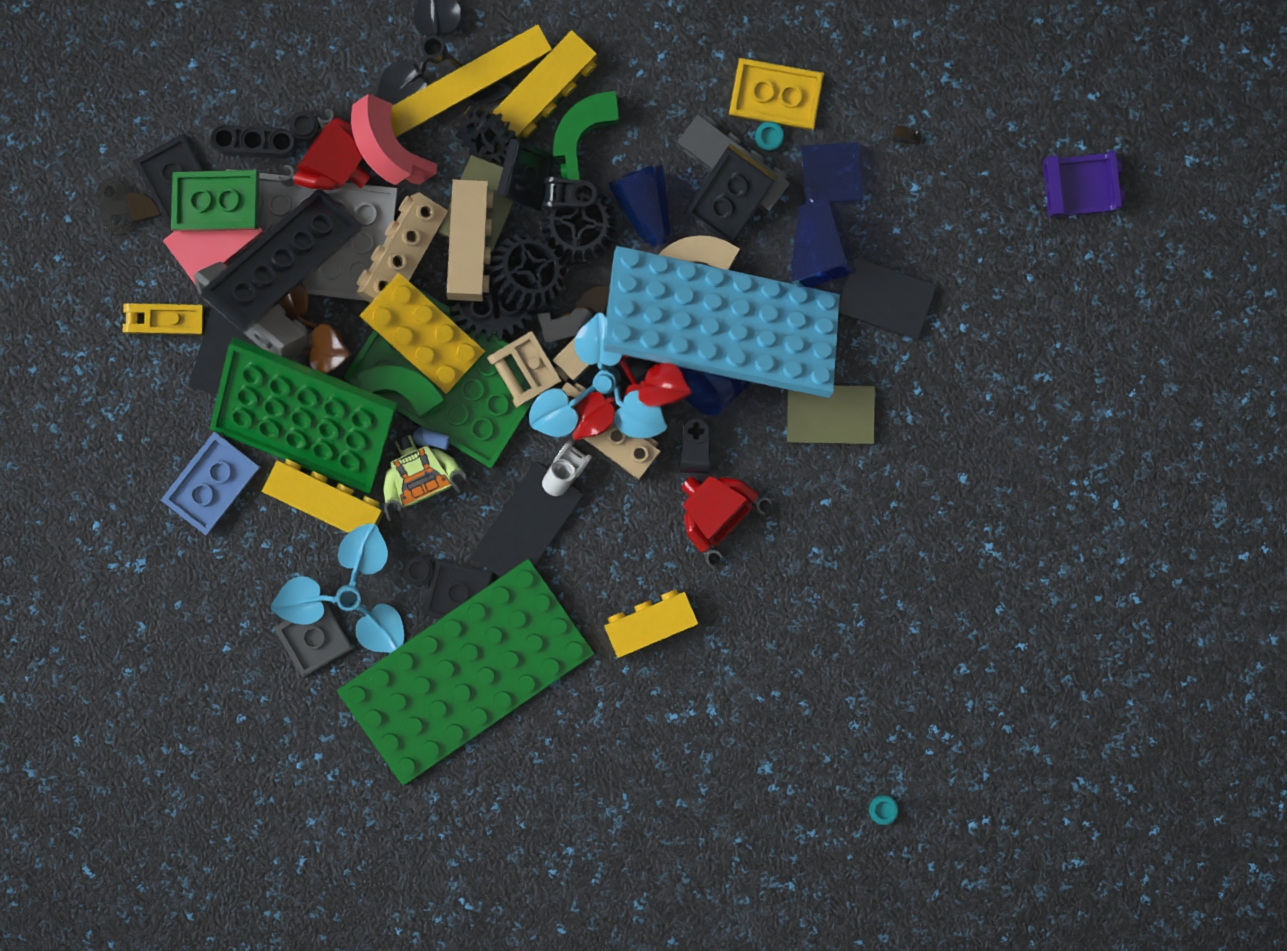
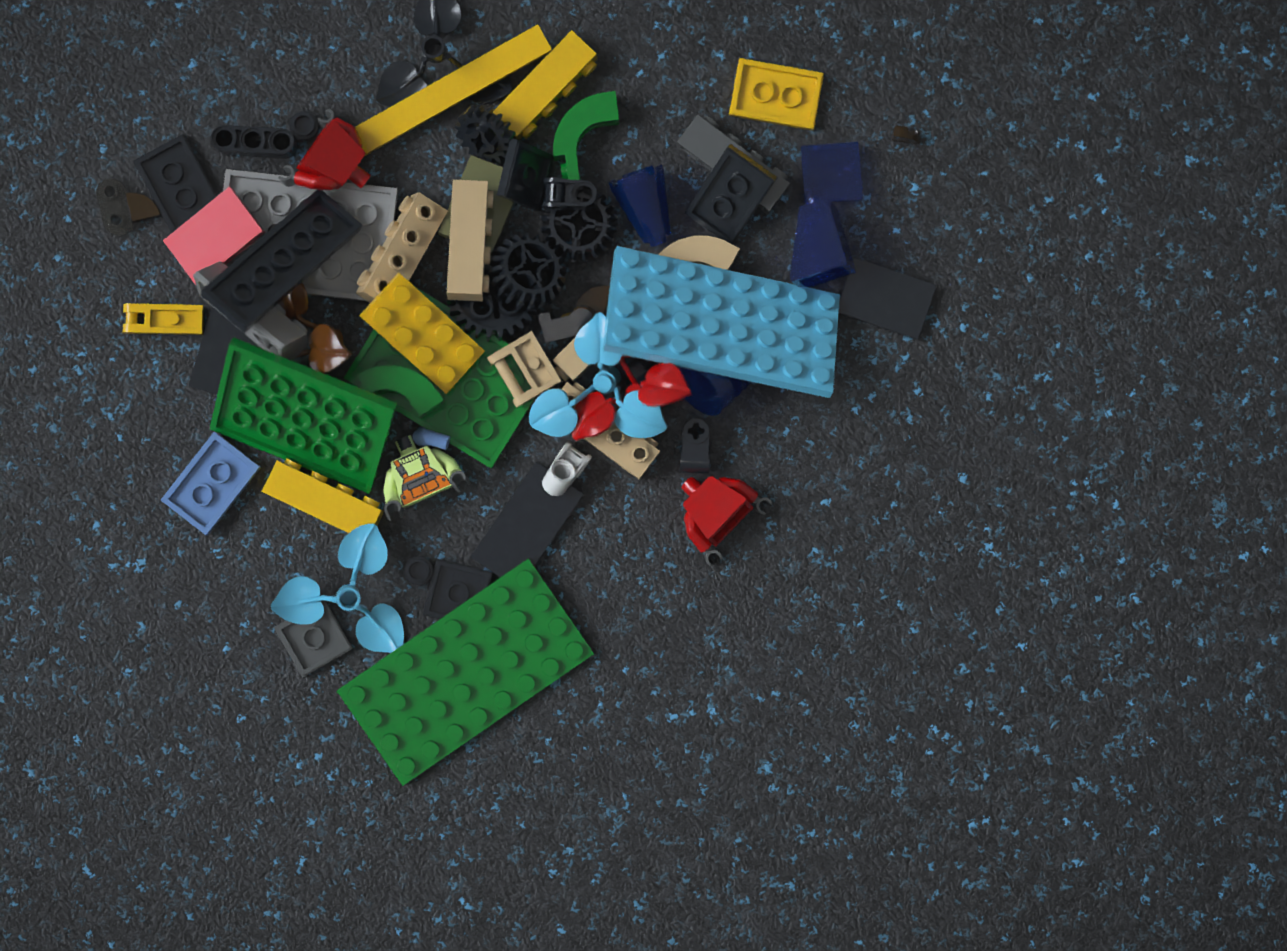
green plate [171,170,260,231] -> none
coral arch [351,94,437,185] -> none
yellow brick [604,589,698,658] -> none
teal tile [755,122,784,152] -> none
olive tile [787,385,875,444] -> none
teal tile [868,795,898,825] -> none
dark purple panel [1042,150,1125,218] -> none

